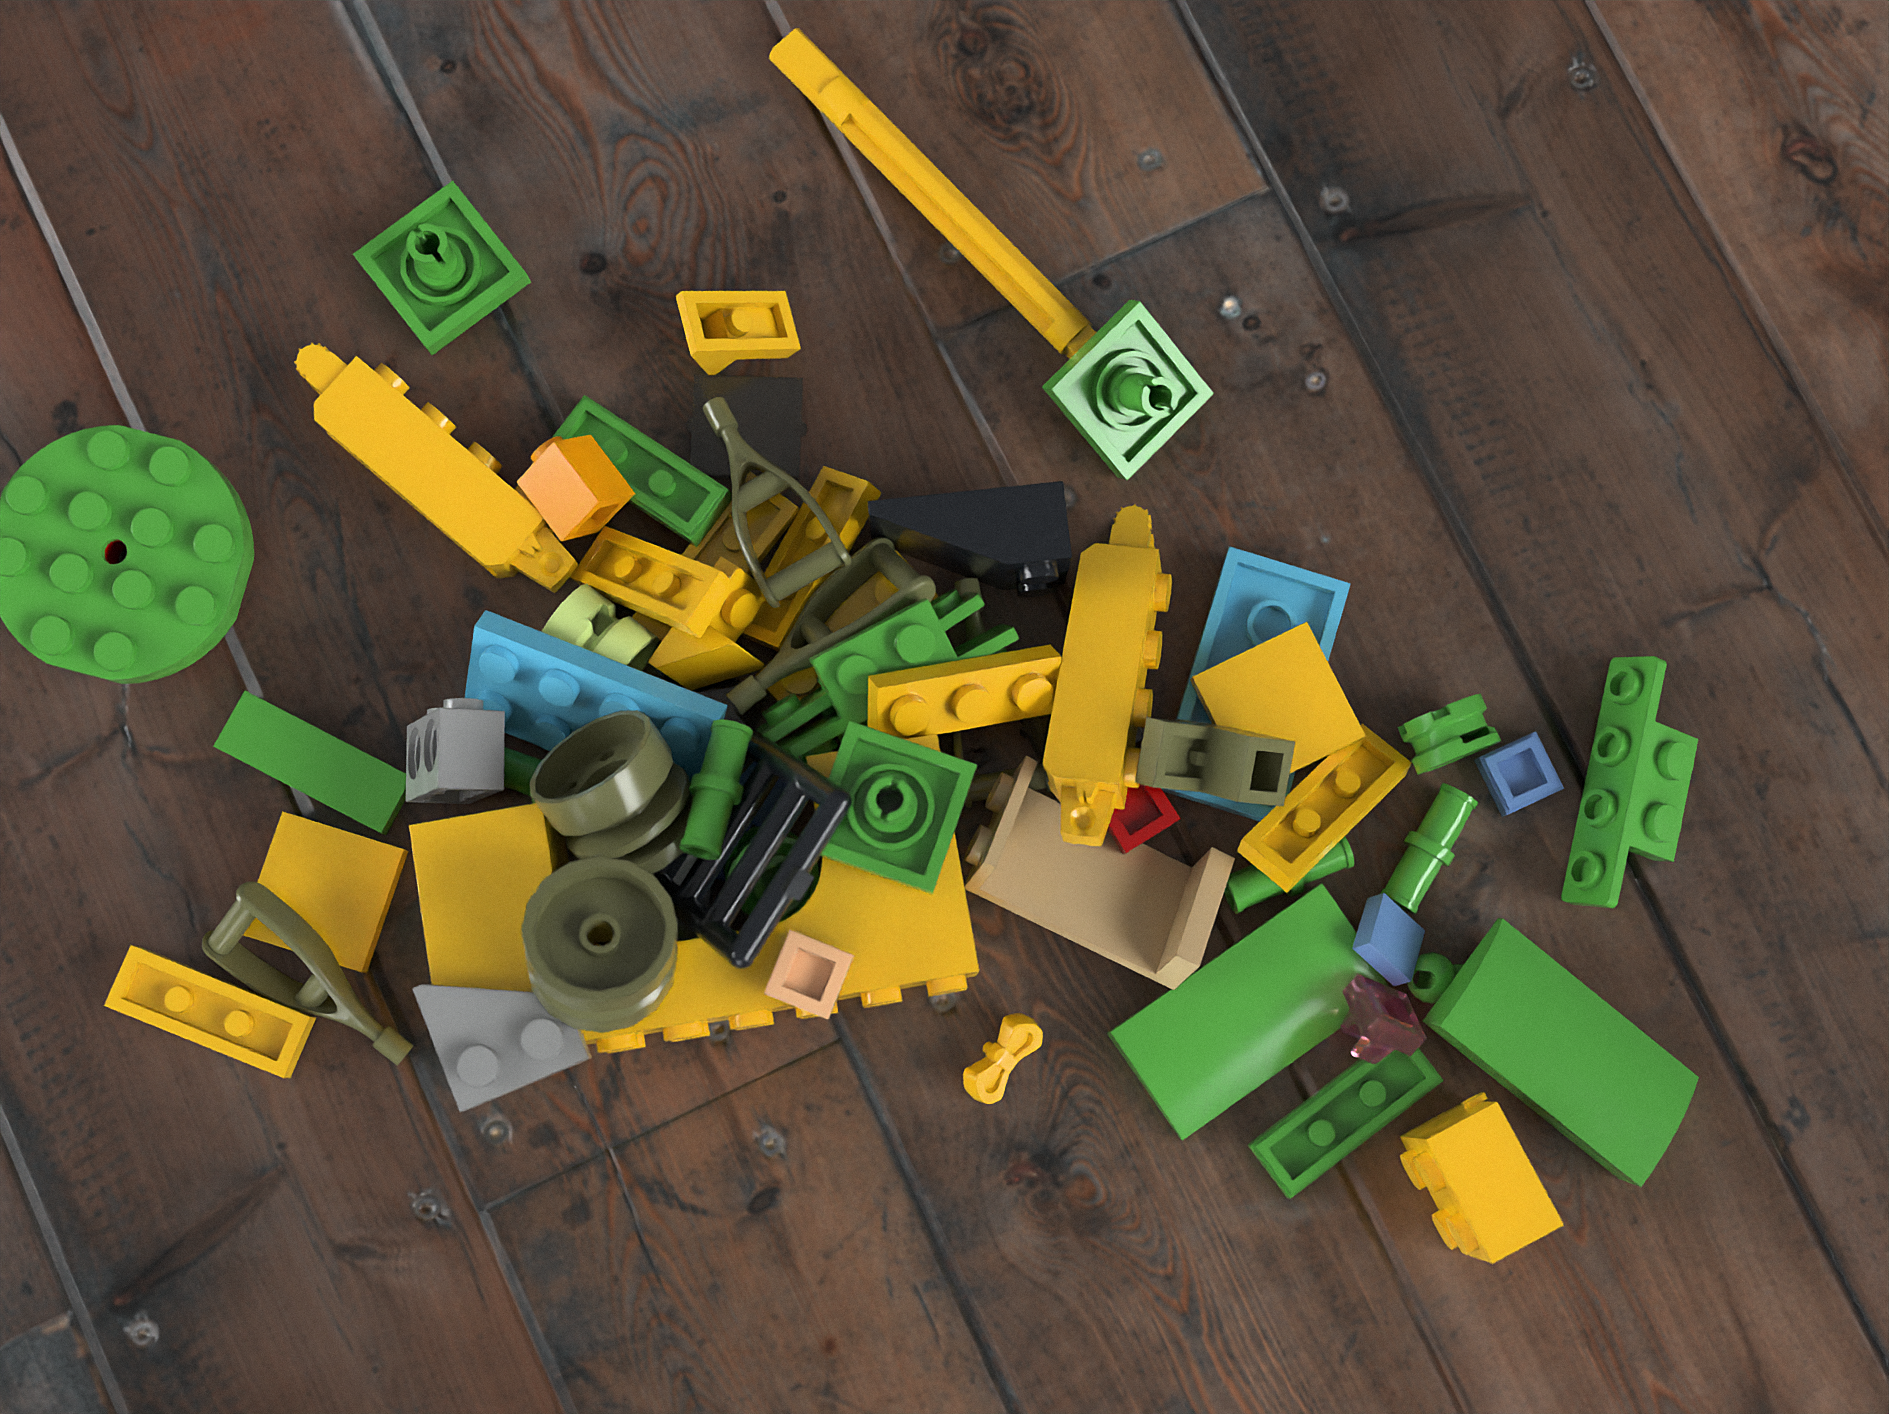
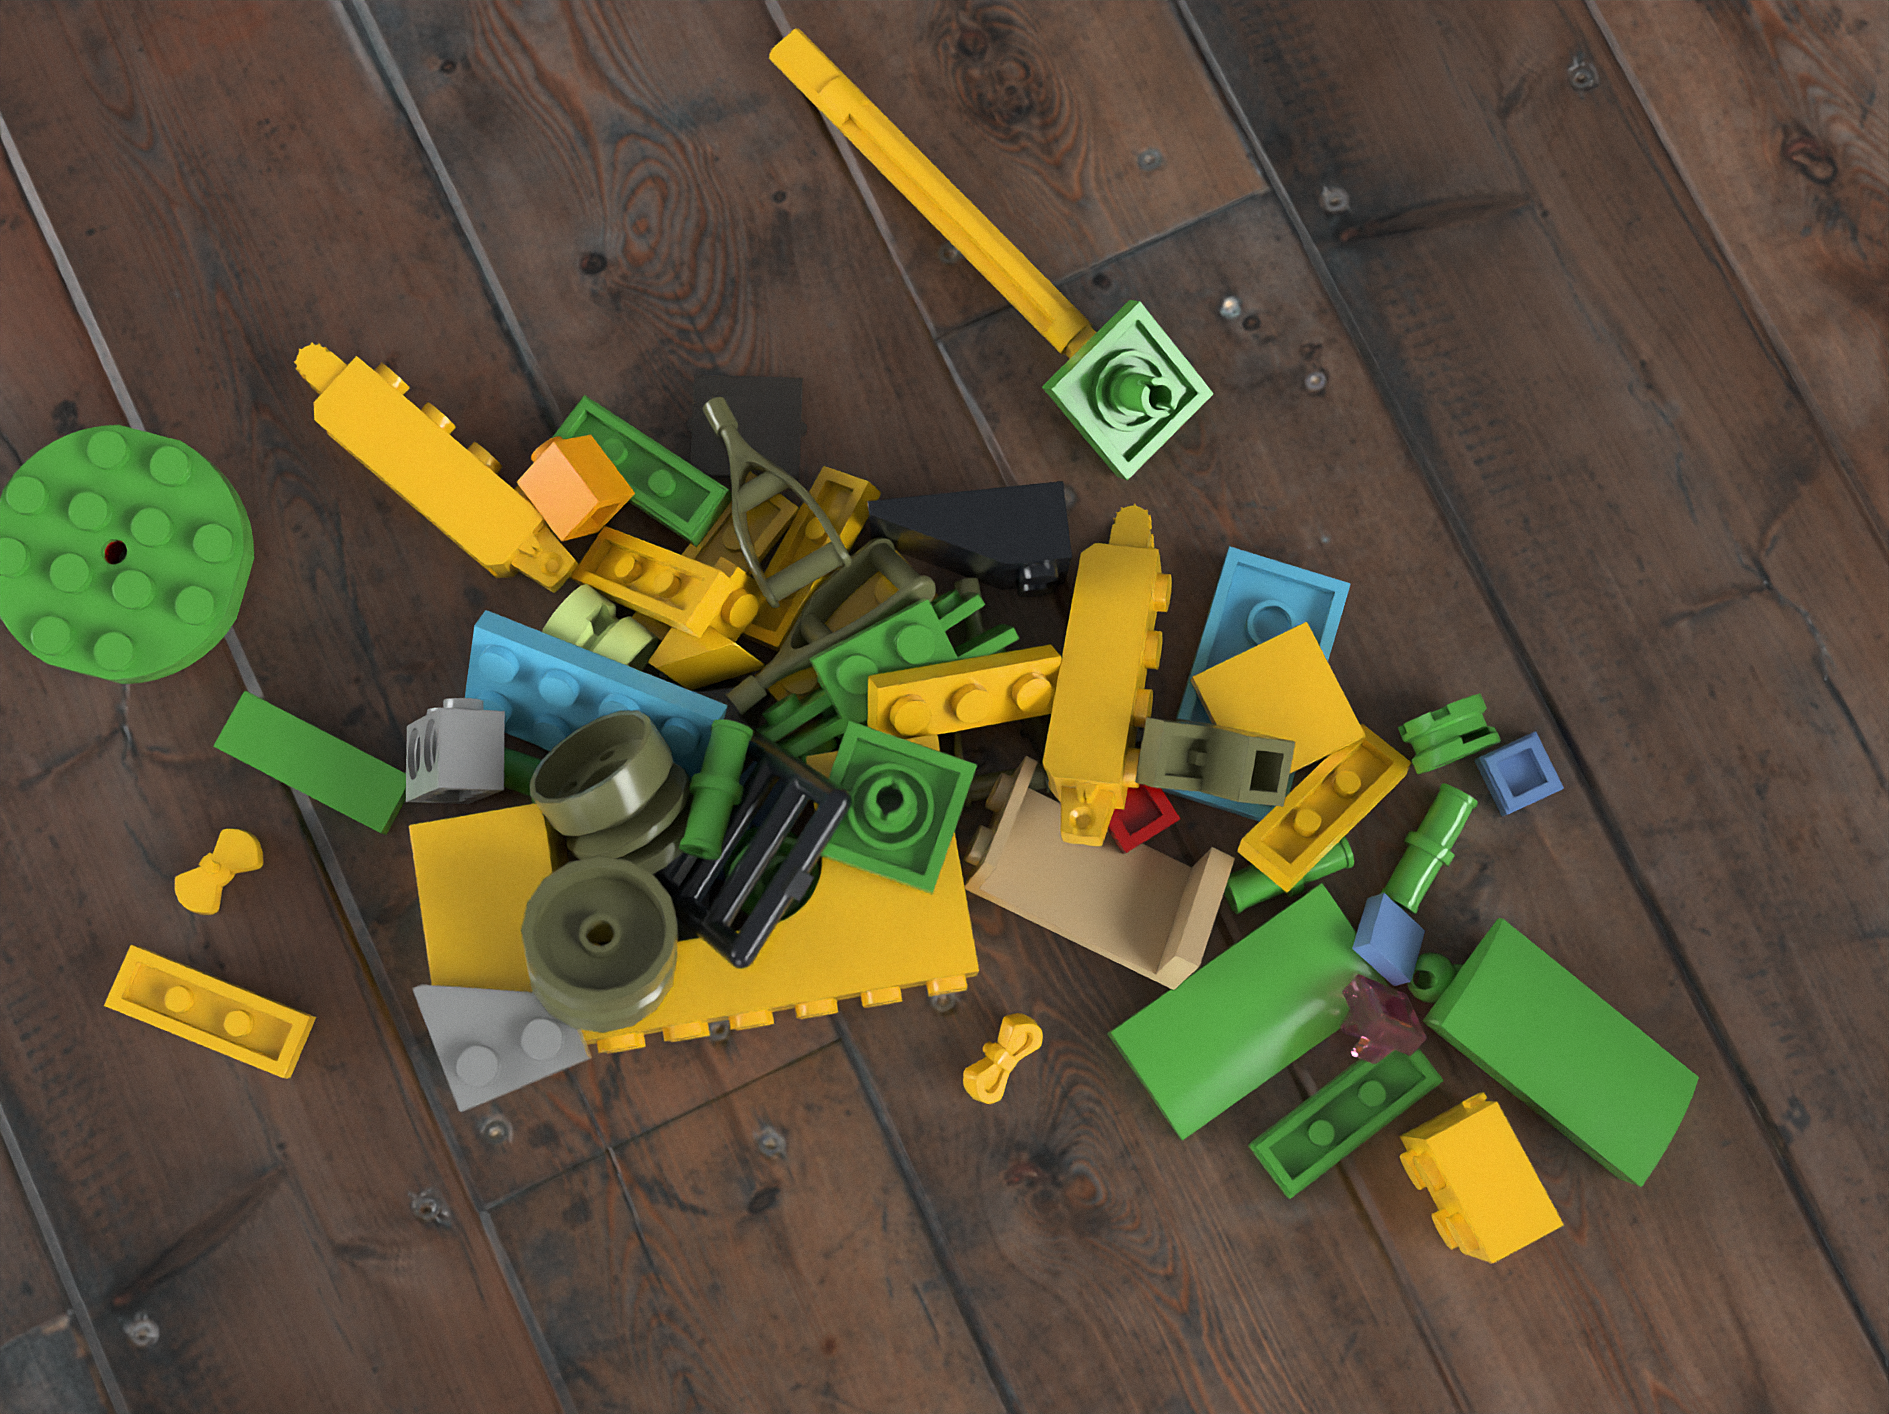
olive piece [202,881,414,1066] -> none
yellow tile [243,811,409,973] -> none
bright green plate [353,181,531,355] -> none
yellow slope [676,291,801,376] -> none
light nougat plate [764,930,854,1020] -> none
bright green bracket [1561,656,1698,908] -> none
none -> yellow piece [175,828,264,915]

